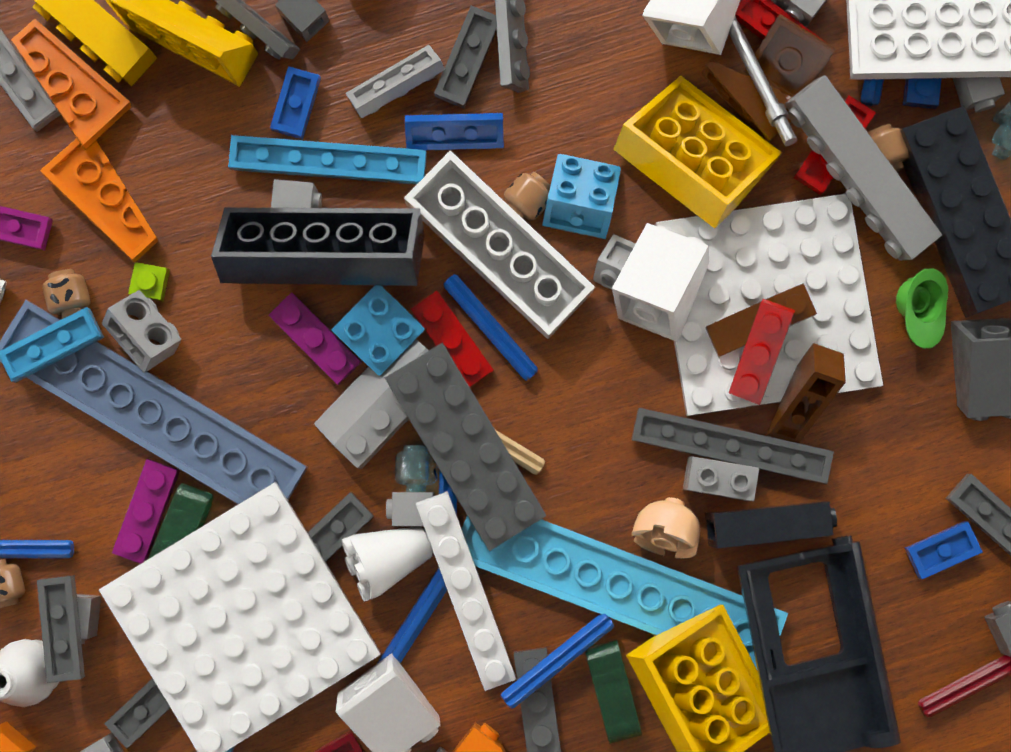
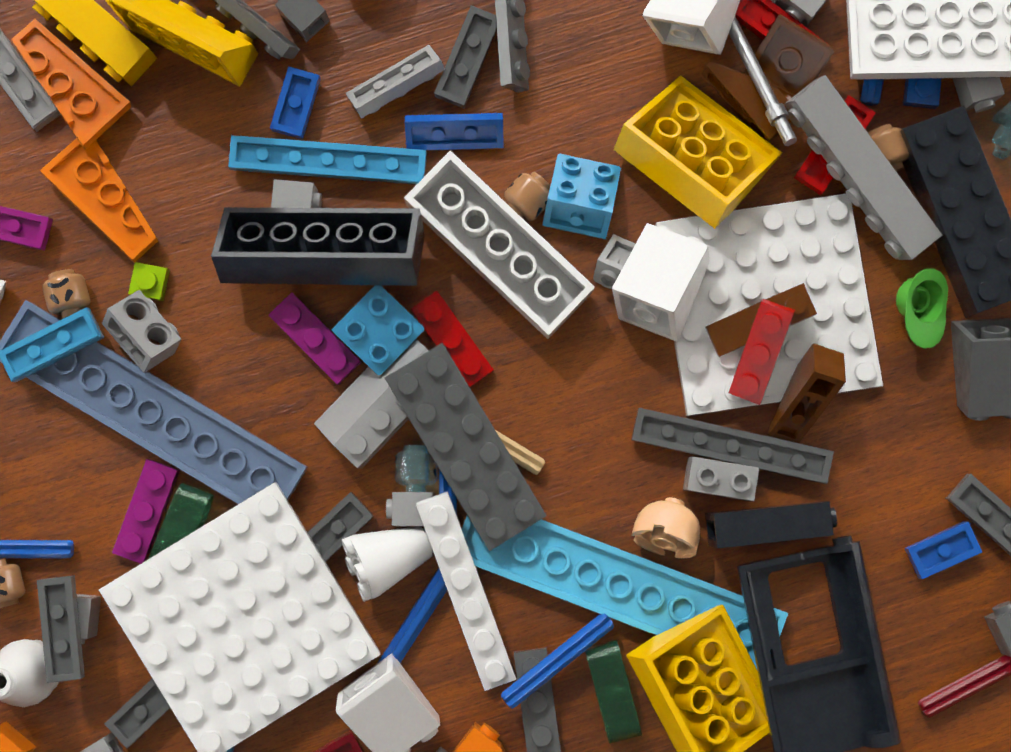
blue axle [443,274,538,381] -> none

